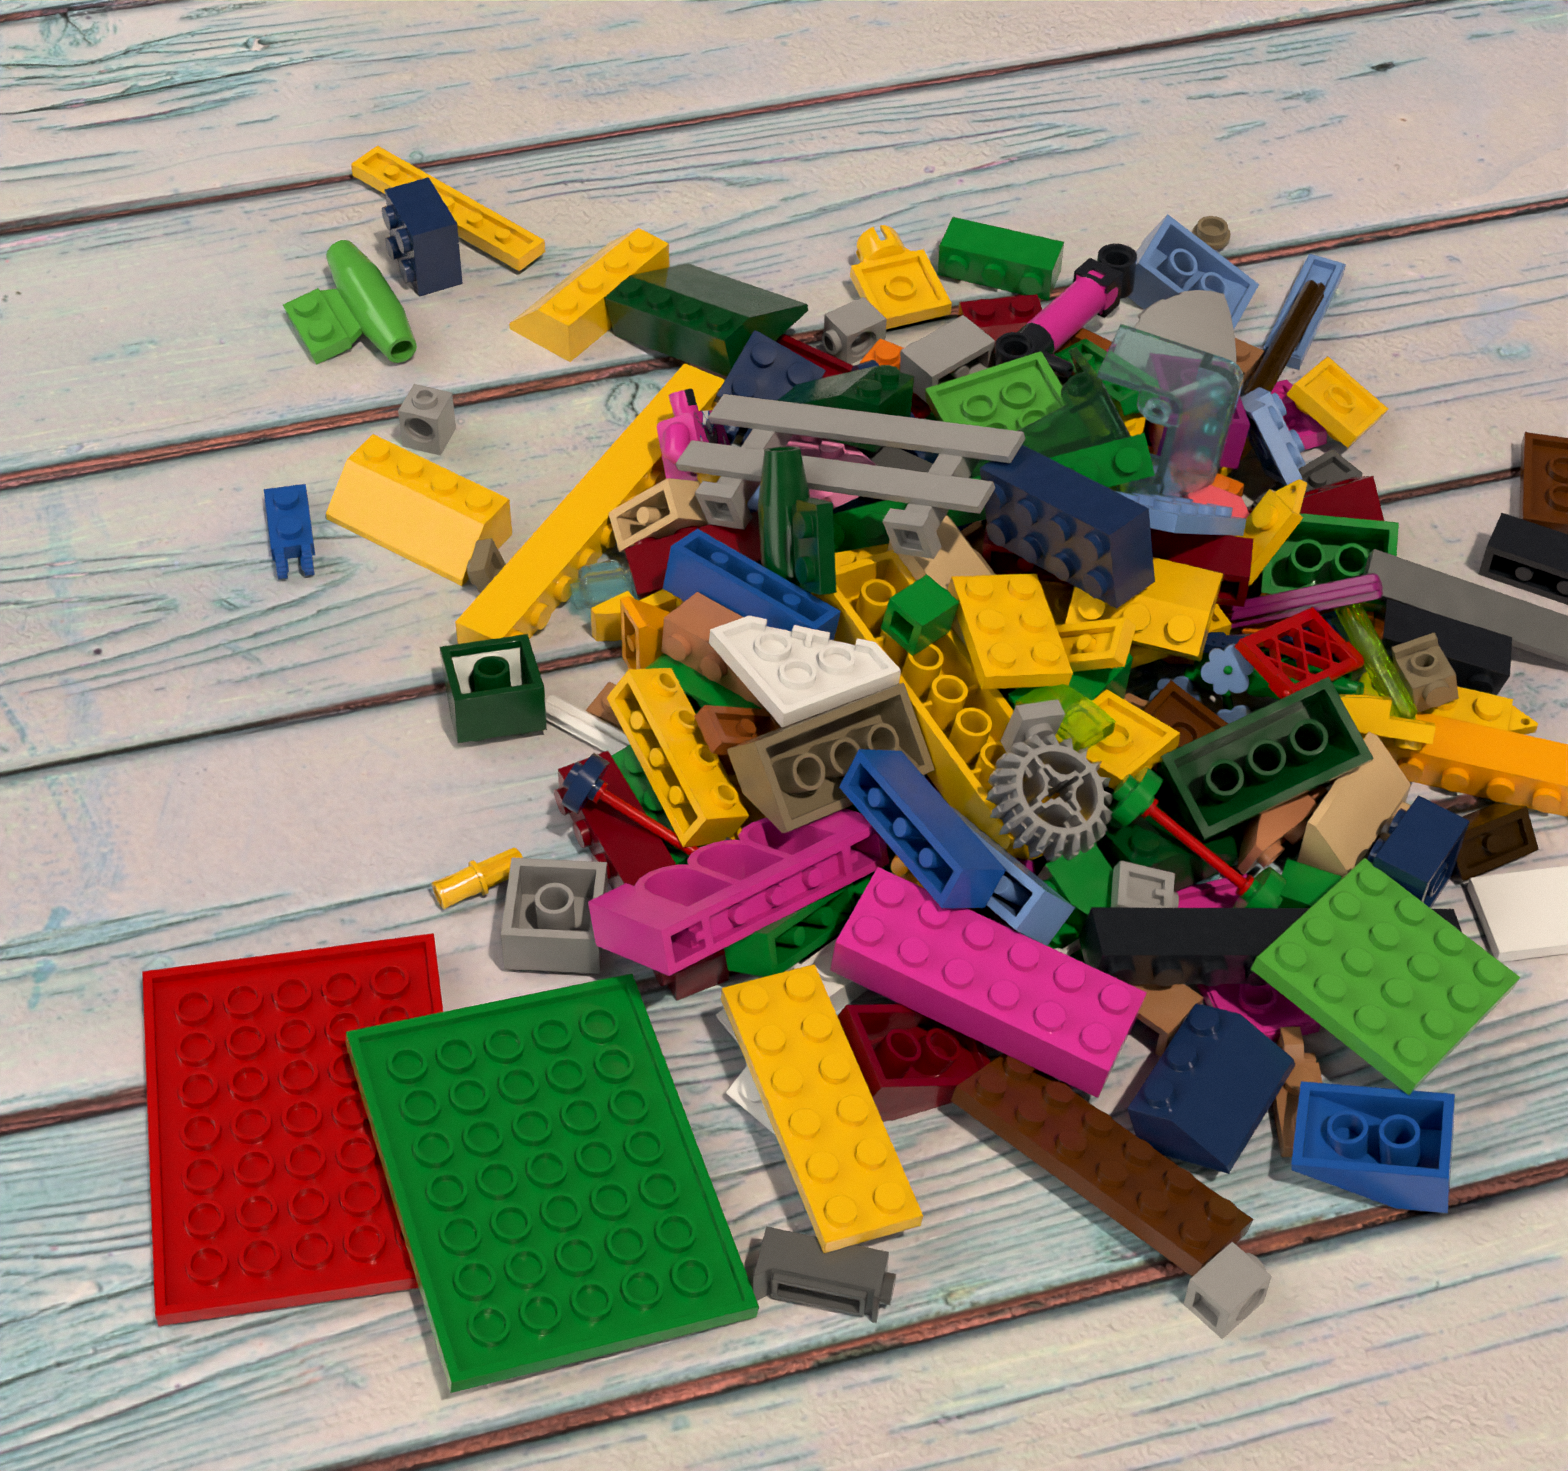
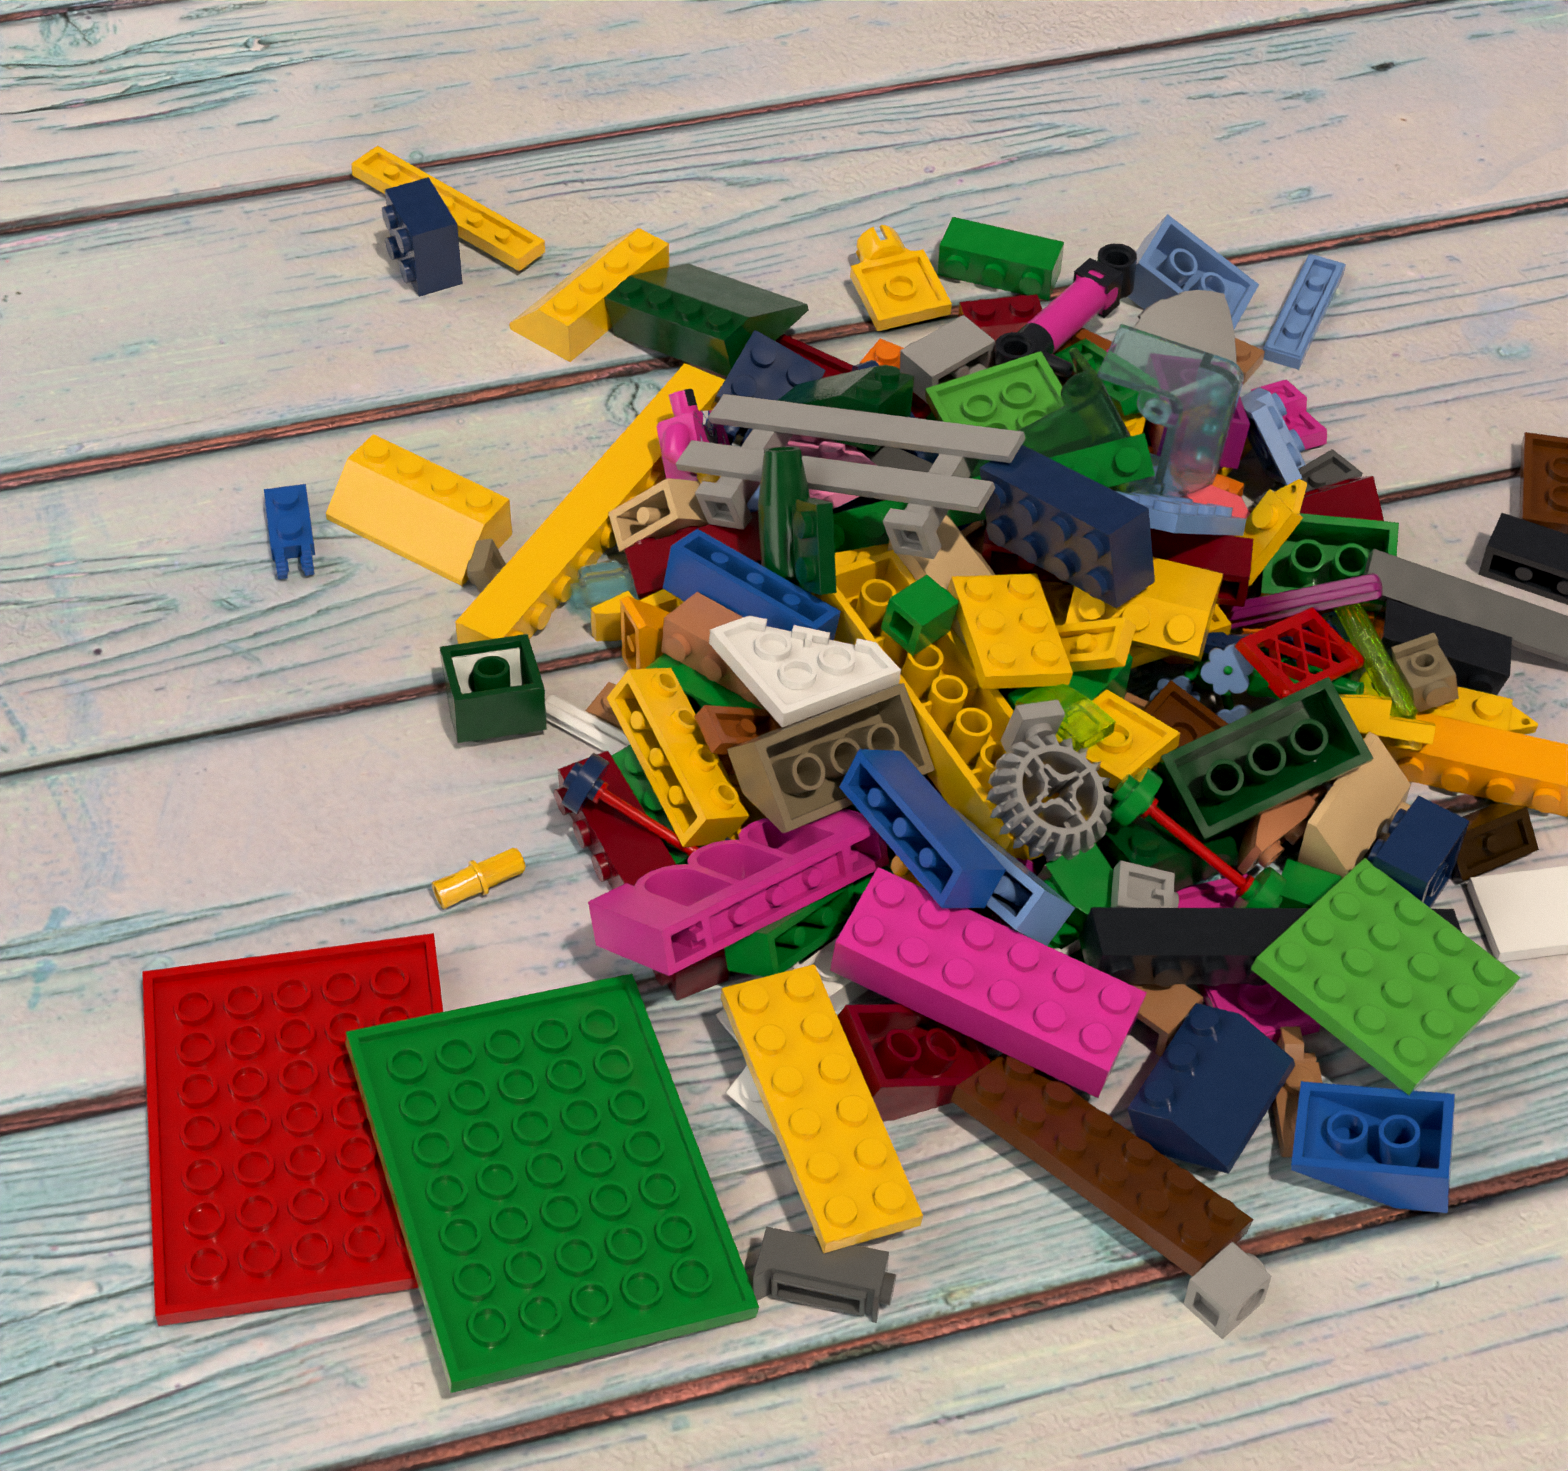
bright green plate [283,240,417,365] -> none
light grey brick [398,384,456,456] -> none
light grey brick [501,858,608,974] -> none
light grey brick [822,297,887,364] -> none
dark tan plate [1192,216,1231,250] -> none
dark brown axle [1244,280,1326,395] -> none
yellow plate [1286,356,1388,448] -> none

